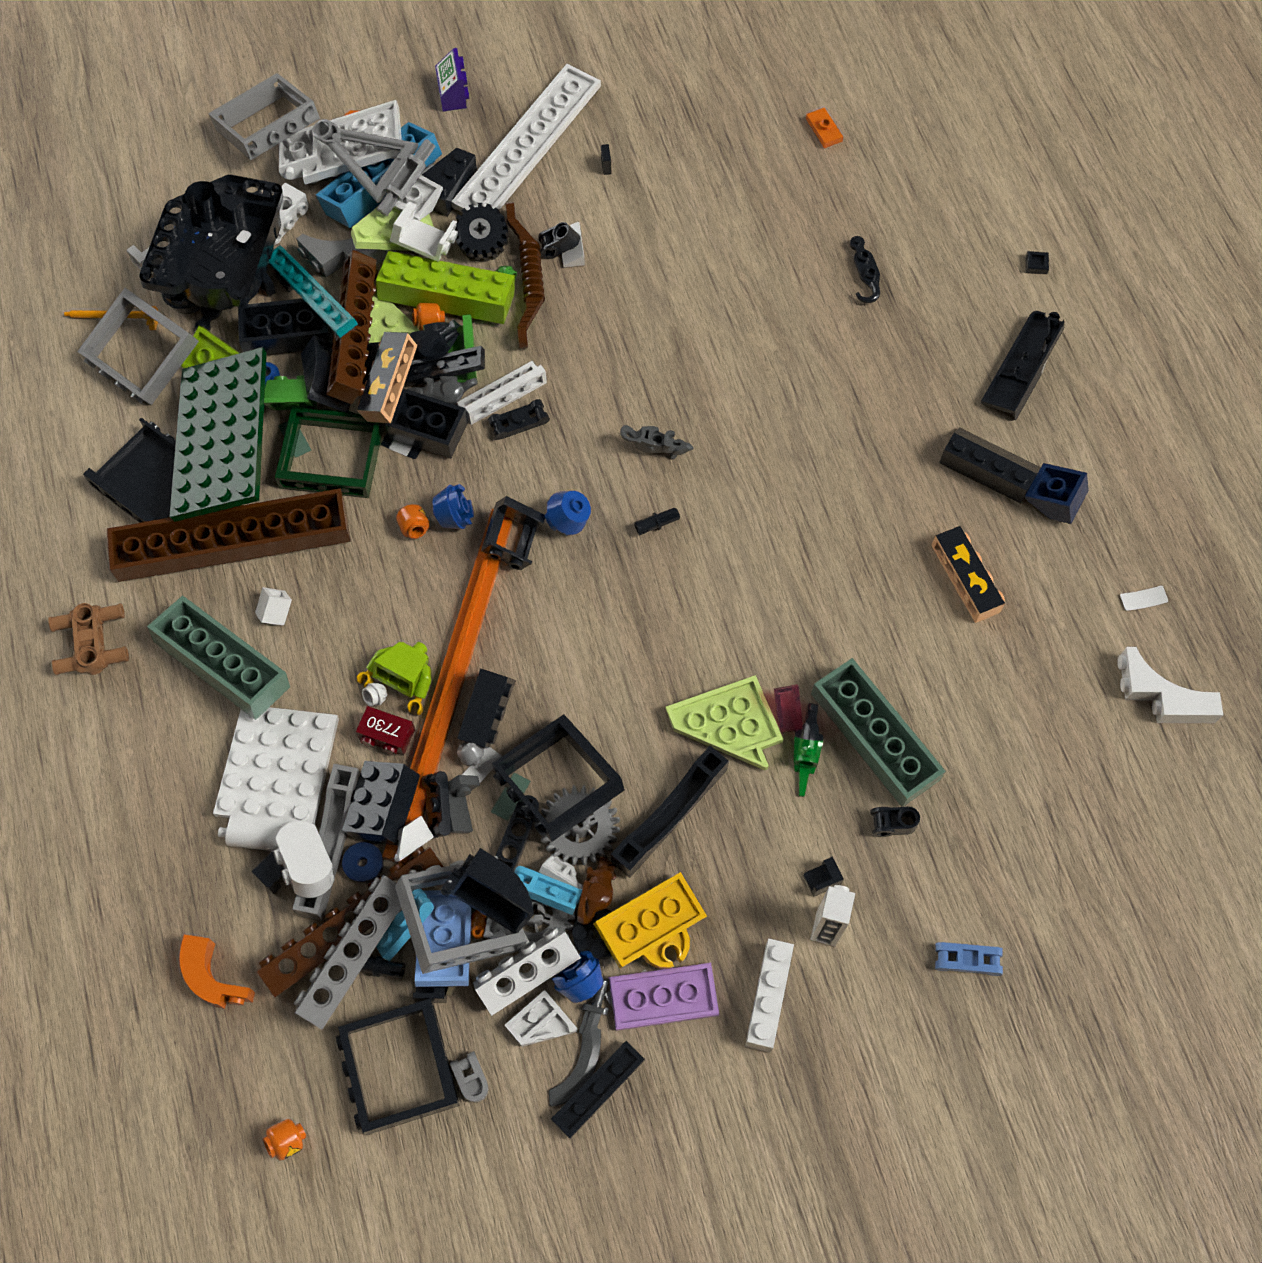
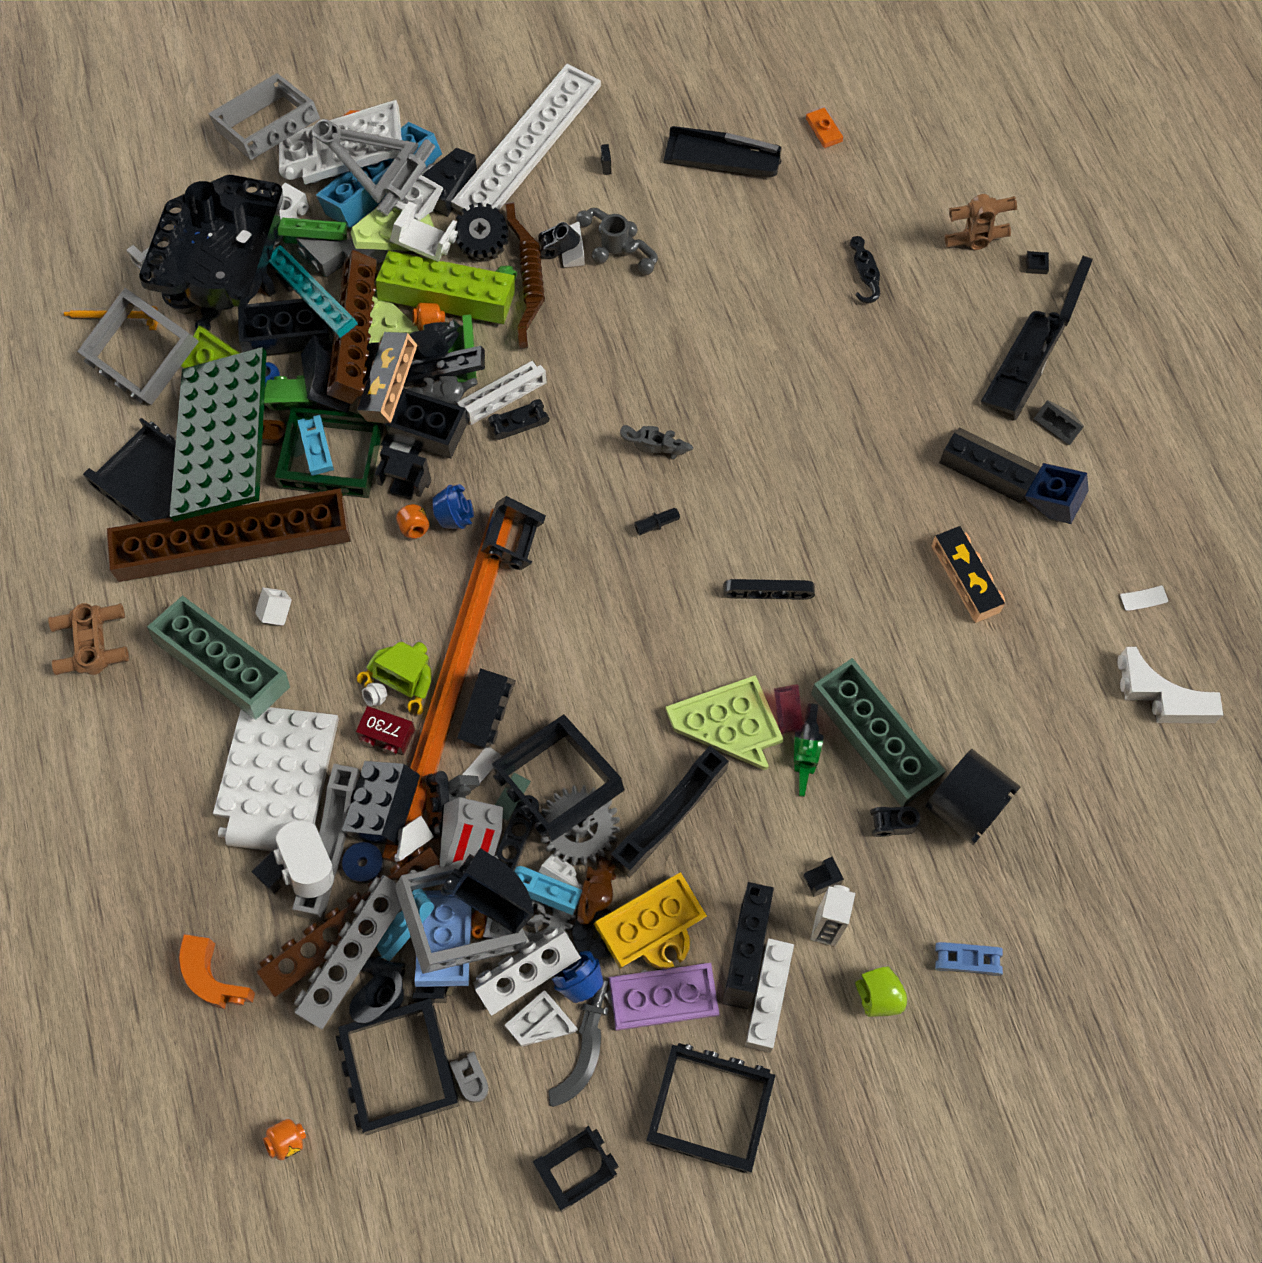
dark purple slope [435,48,469,112] -> none
light grey piece [457,742,484,766] -> none
blue cone [545,491,591,536] -> none
black plate [551,1041,645,1139] -> none
none -> reddish brown plate [262,419,287,444]
none -> bright green panel [278,217,347,244]
none -> medium azure plate [298,415,334,476]
none -> black piece [349,968,405,1024]
none -> black panel [375,446,432,500]
none -> light grey slope [440,797,503,867]
none -> black panel [533,1125,619,1212]
none -> dark grey wheel [576,208,658,275]
none -> black window [646,1043,776,1175]
none -> black piece [664,126,782,177]
none -> black window [722,882,774,1010]
none -> black beam [723,579,815,600]
none -> lime piece [855,966,907,1017]
none -> black brick [925,749,1021,845]
none -> medium nougat piece [945,194,1017,250]
none -> dark grey slope [1034,400,1084,445]
none -> black beam [1059,255,1093,327]

